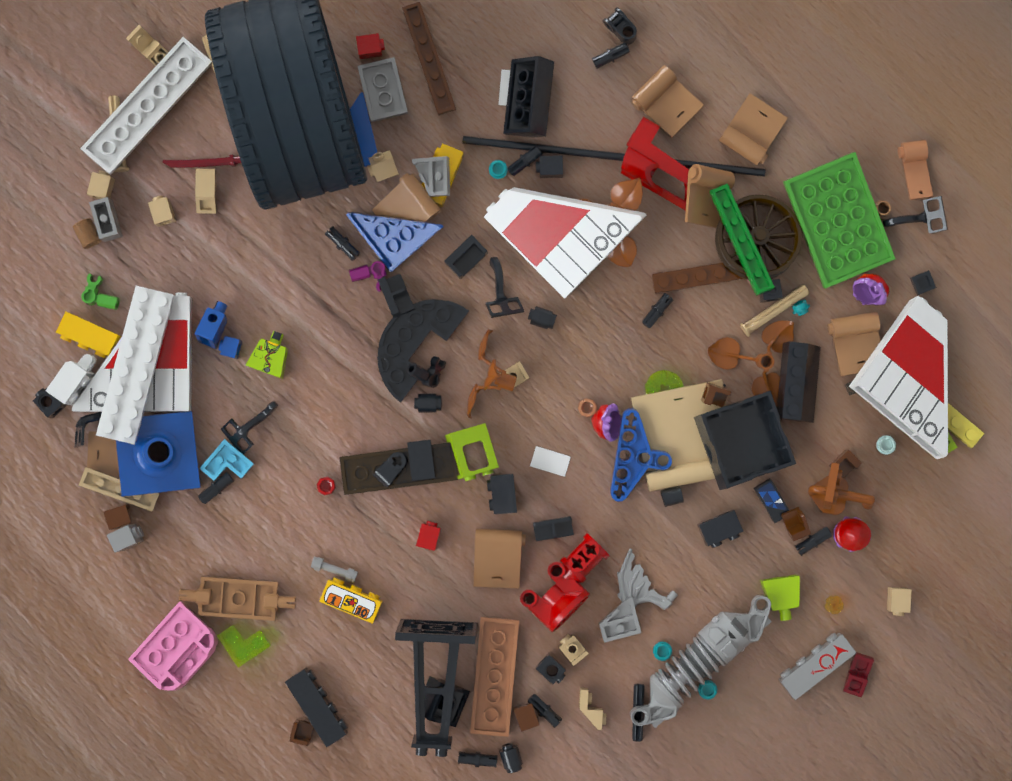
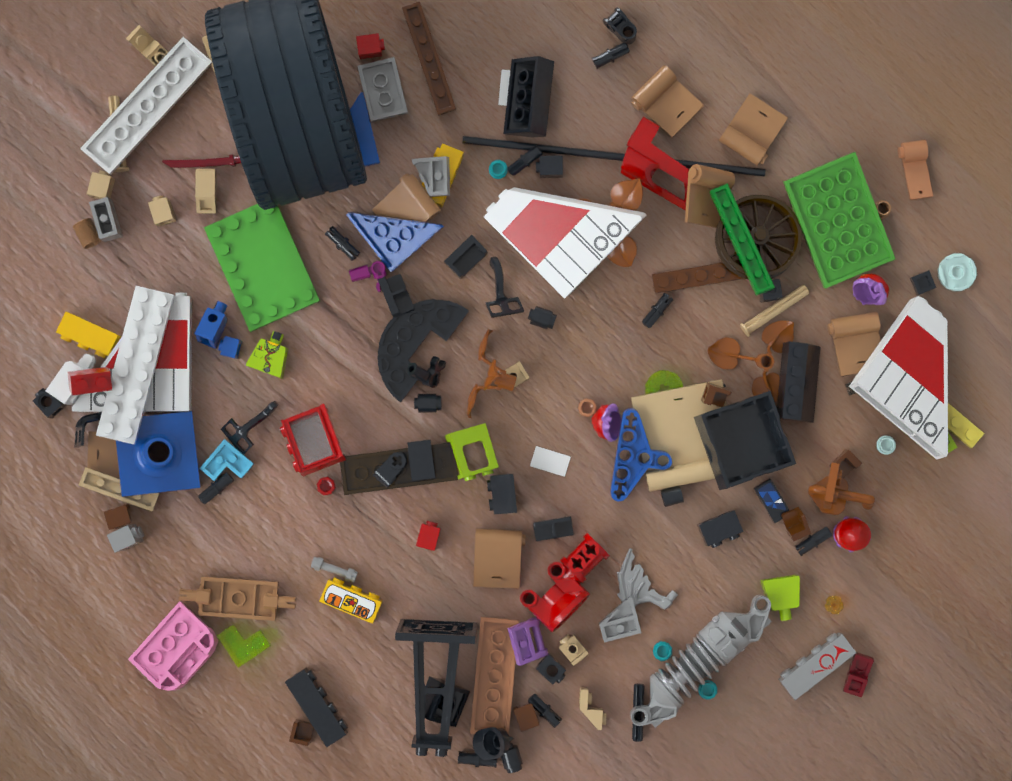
bright green bar [81,274,120,310] -> none
tan brick [367,150,398,182] -> none
teal plate [792,299,810,316] -> none
black piece [882,196,948,234] -> none
tan brick [887,587,911,616] -> none
none -> red brick [68,367,112,395]
none -> bright green plate [204,204,320,332]
none -> window [280,403,346,477]
none -> black piece [472,727,514,760]
none -> medium lavender plate [507,617,548,666]
none -> light aqua tile [938,253,977,291]

